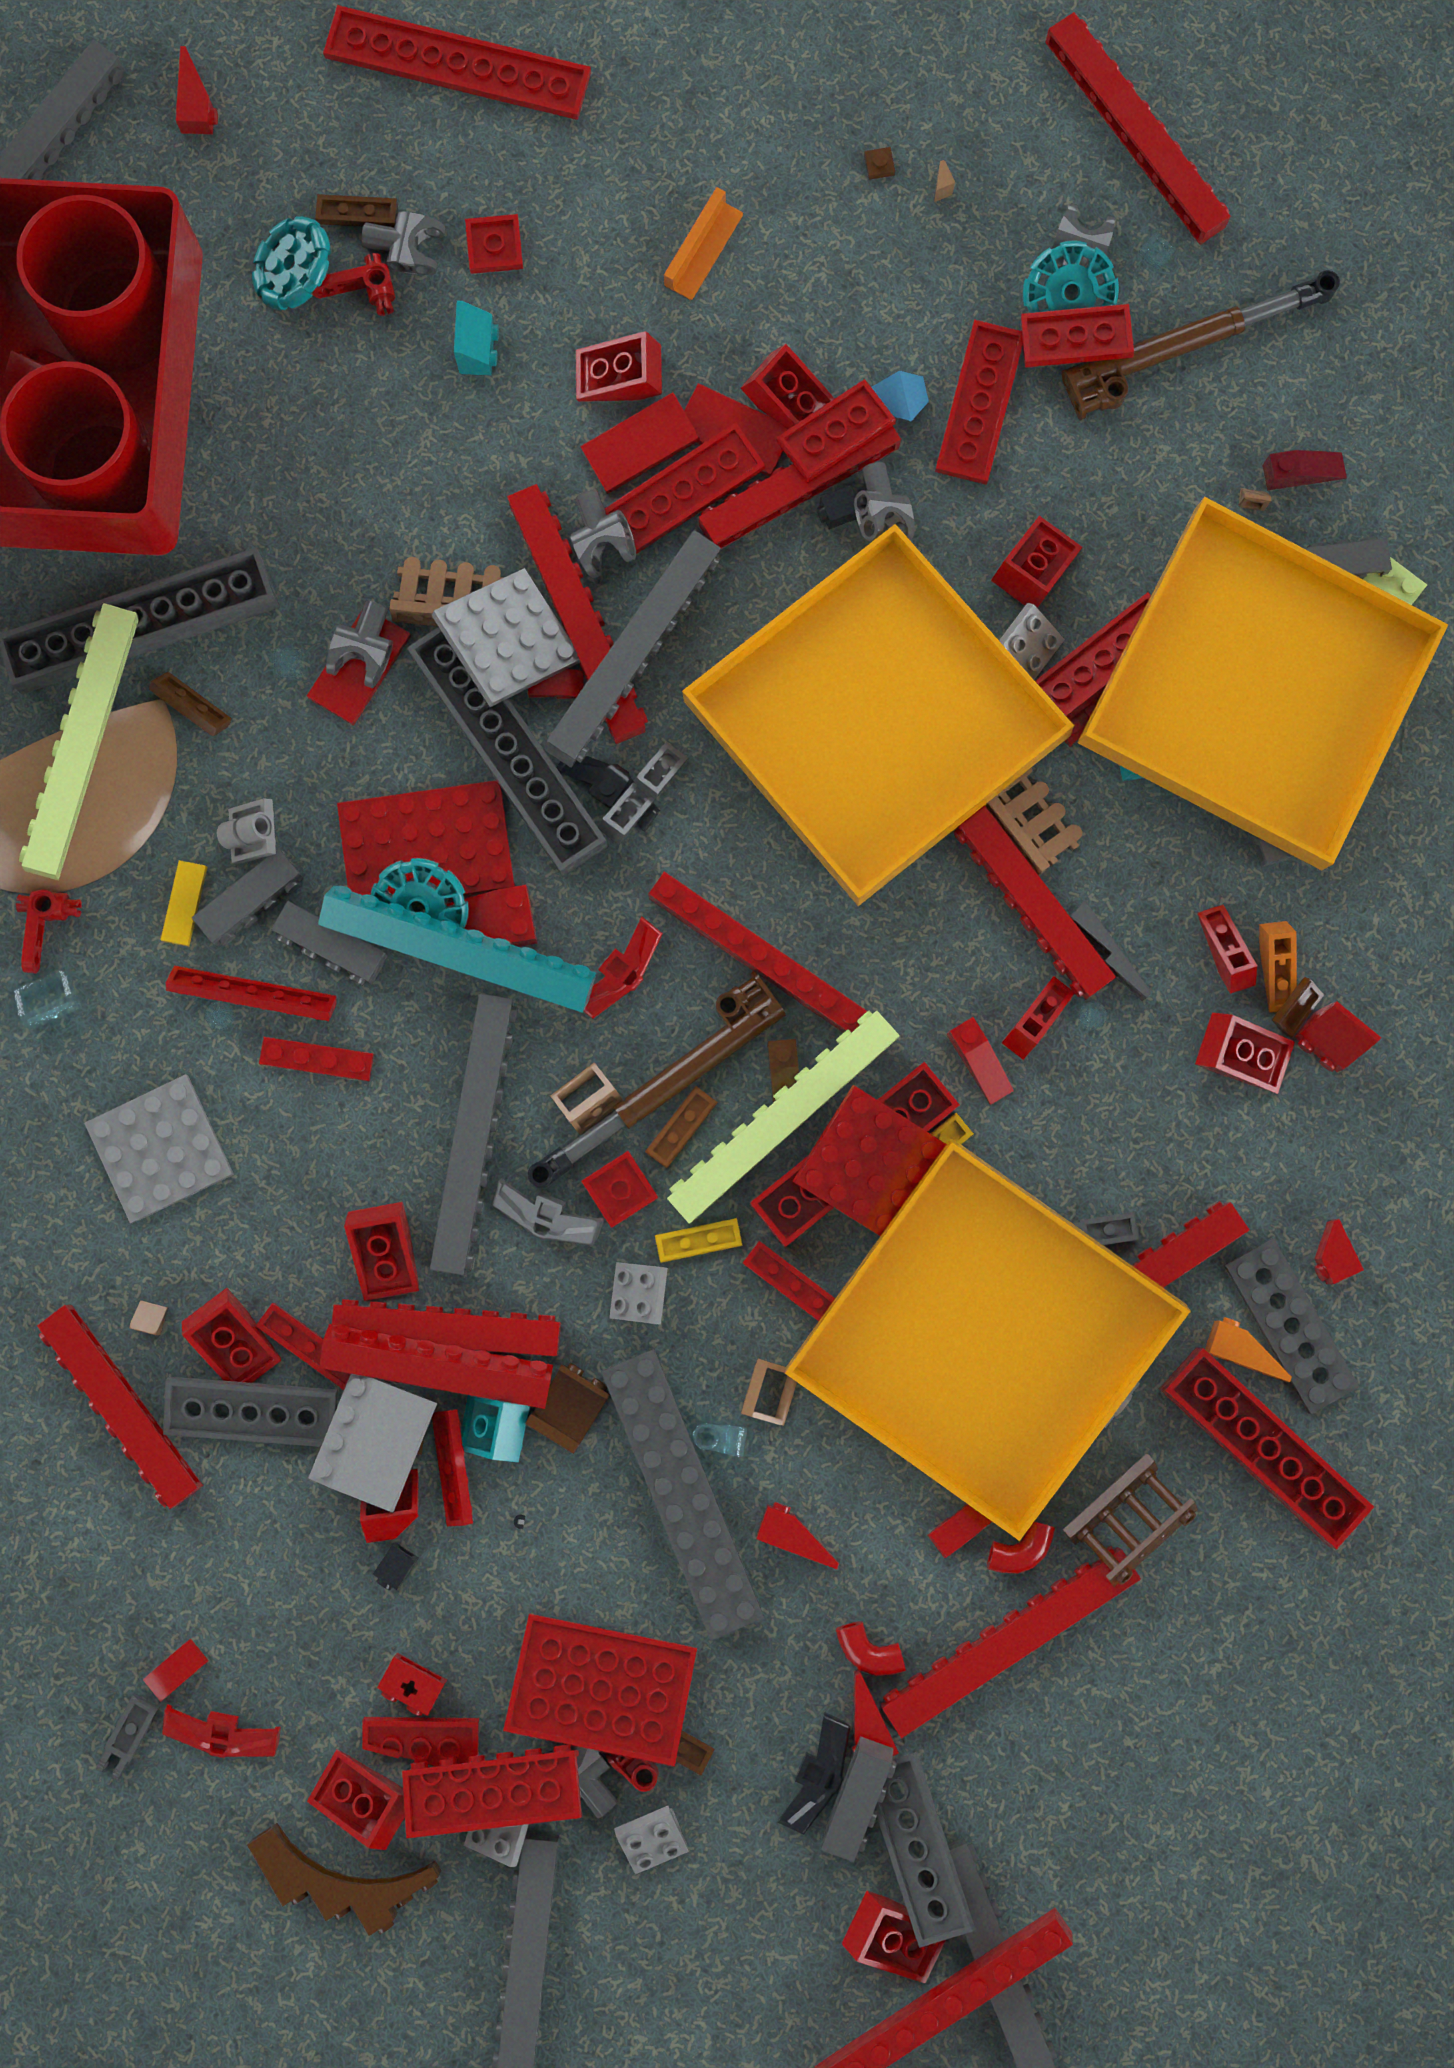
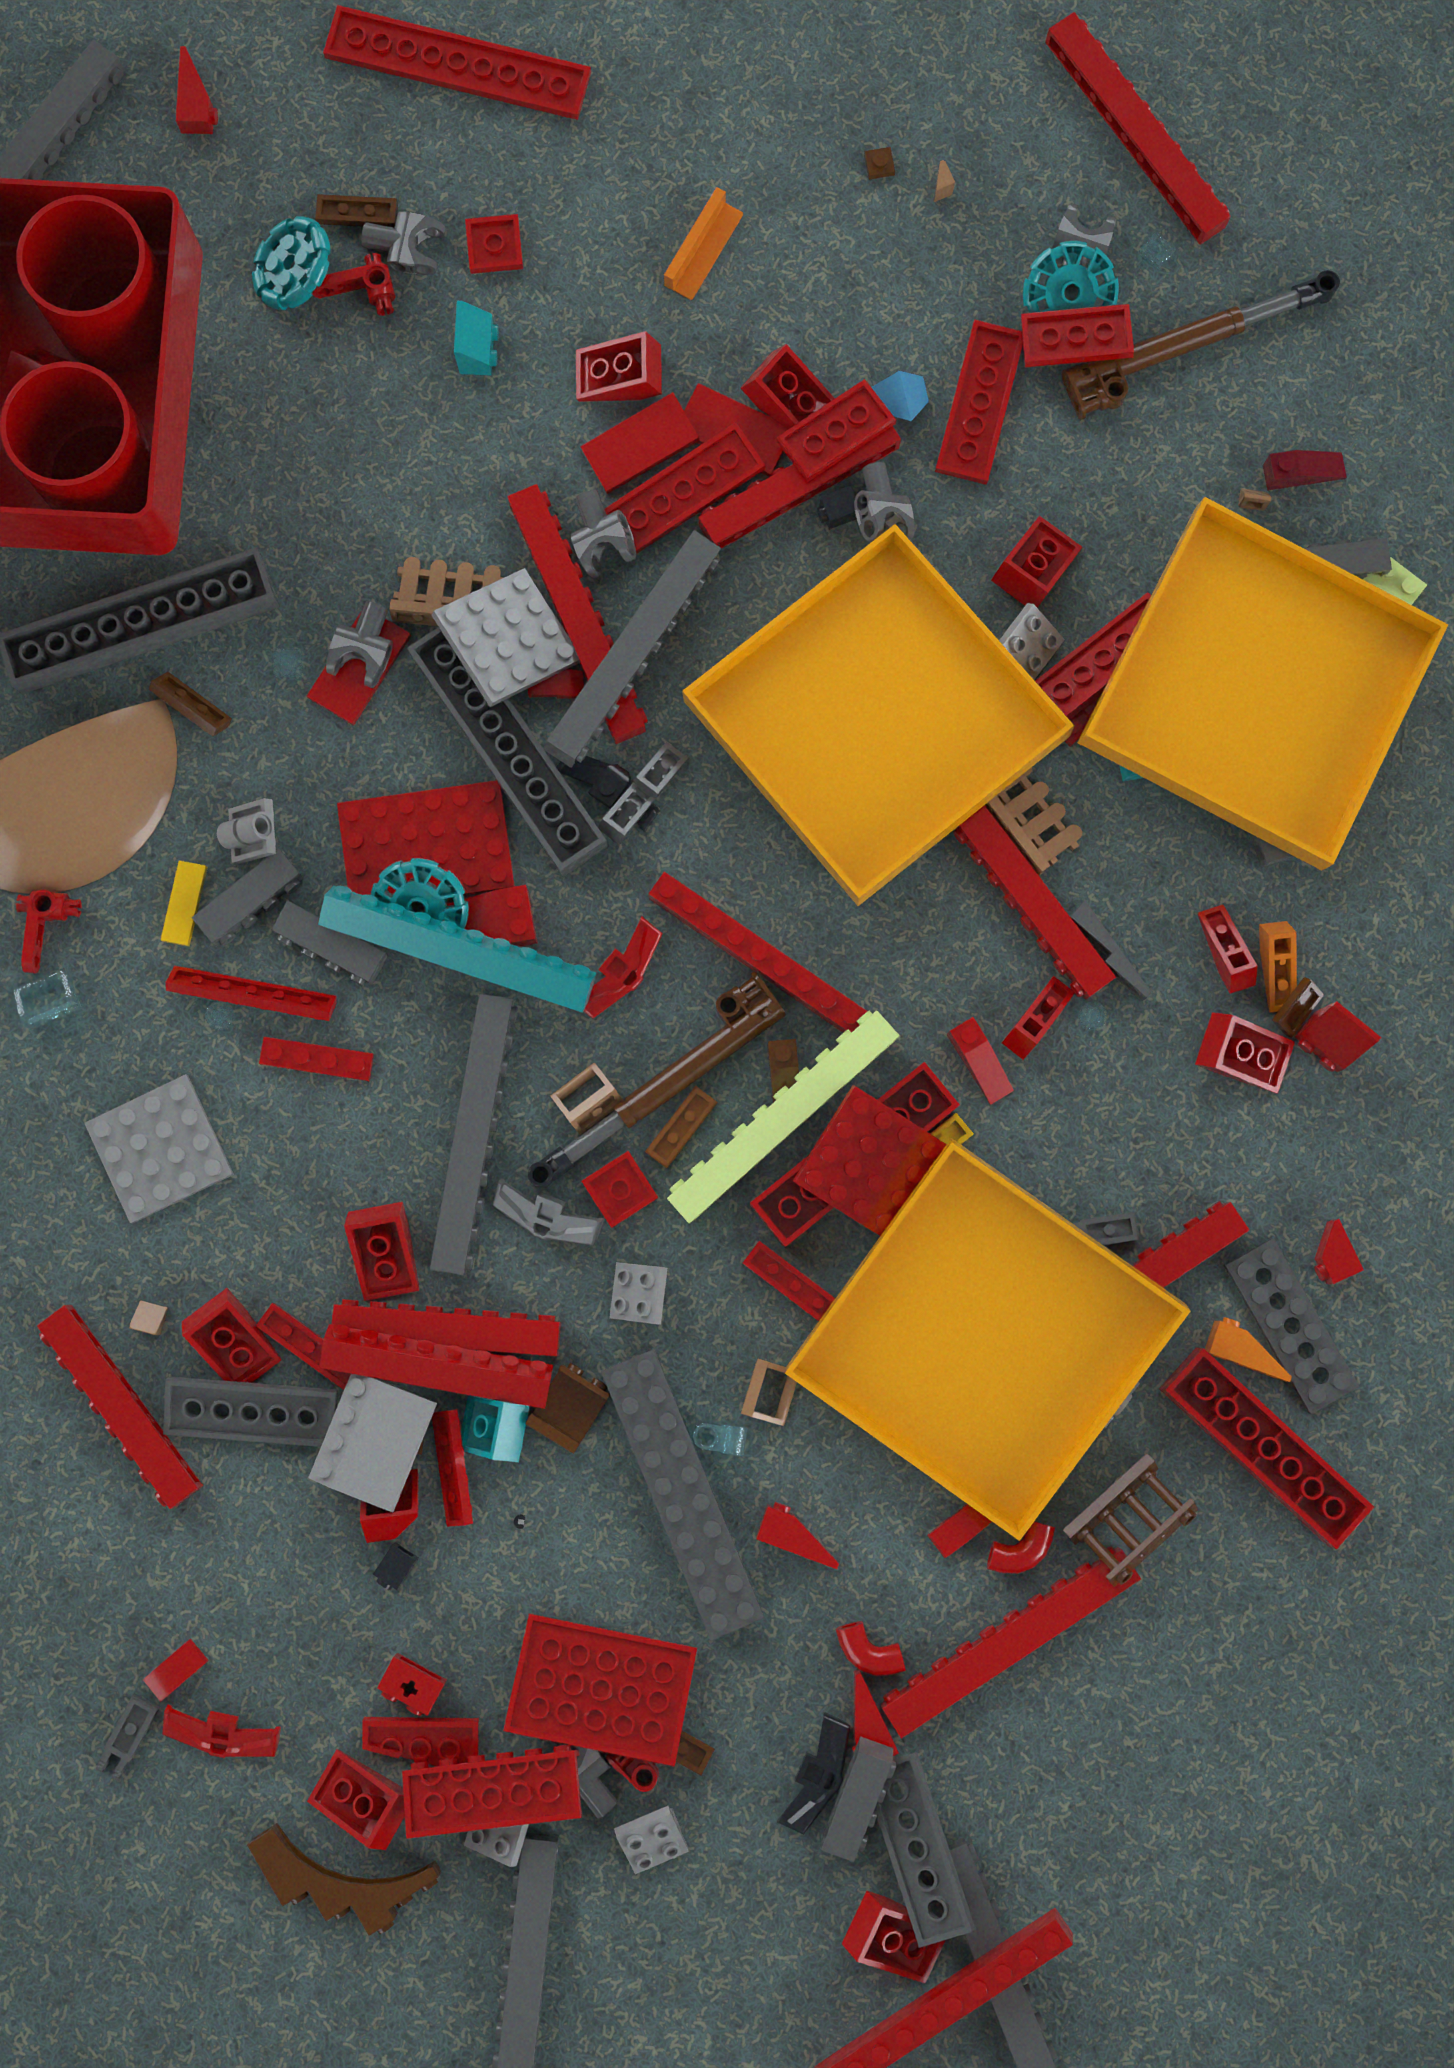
yellowish green brick [19,603,138,881] -> none
yellow tile [655,1218,743,1263] -> none

